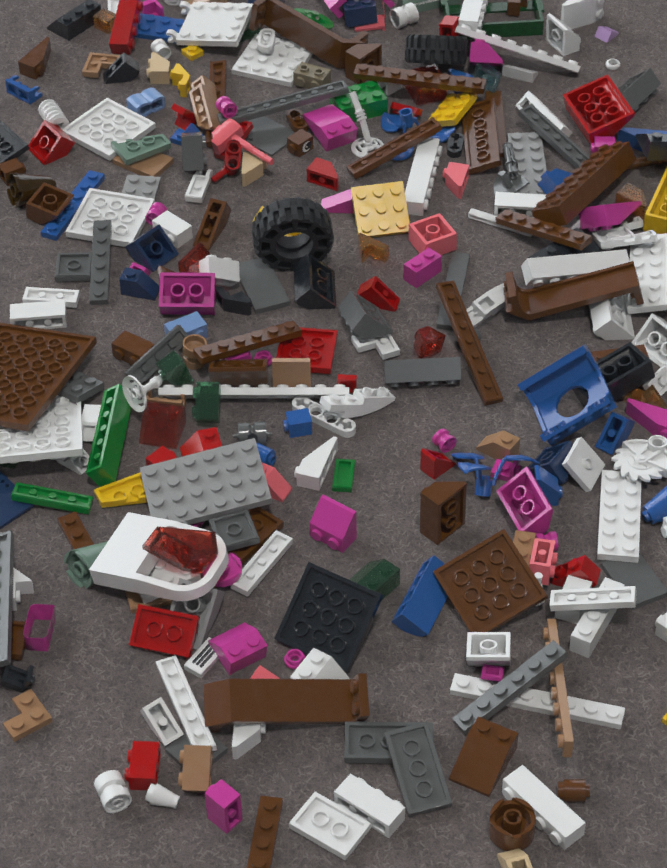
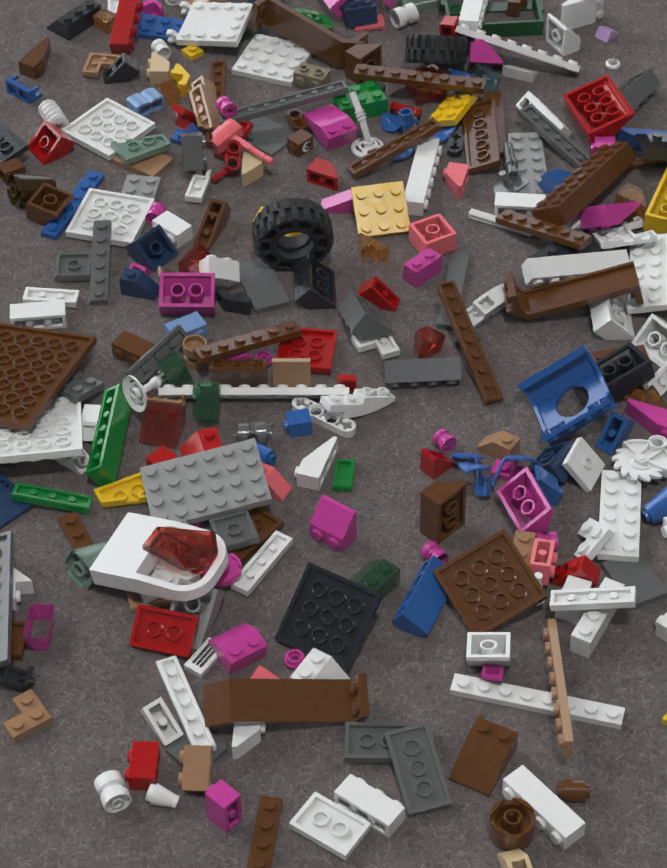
white plate [257,28,275,53] -> none
plate [452,640,568,736] -> none
none -> clear orange slope [156,79,181,107]
none -> dark pink wheel [420,540,449,563]
none -> white plate [574,518,614,561]

